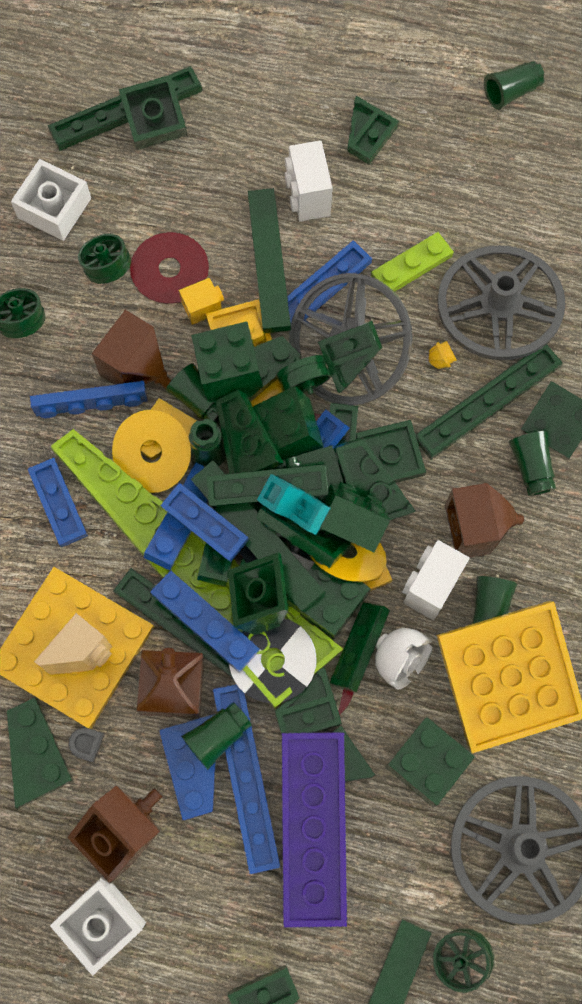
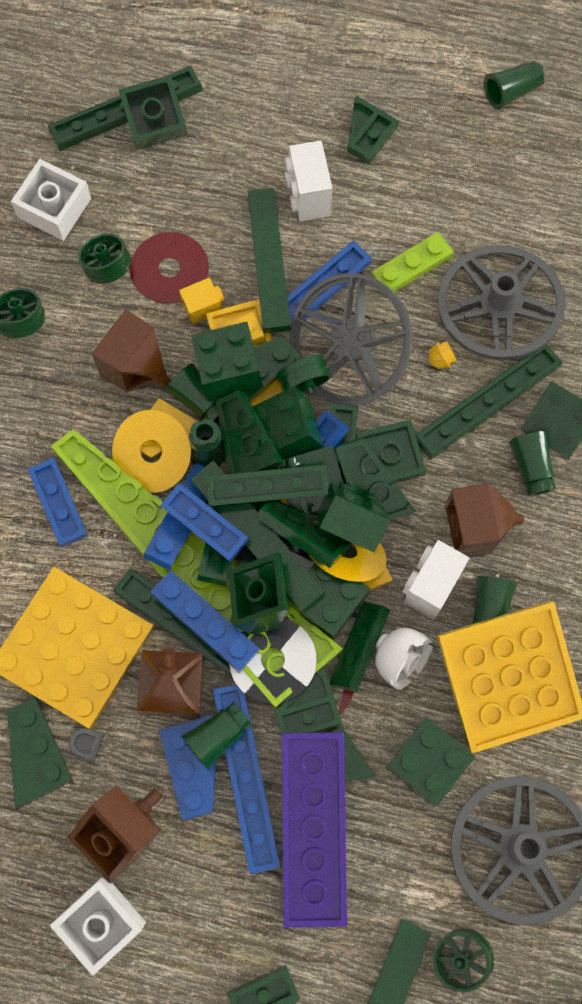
blue plate [30,381,148,418] -> none
tan slope [34,613,112,675] -> none
teal slope [257,474,330,534] -> none
dark green wing [318,321,383,393] -> none

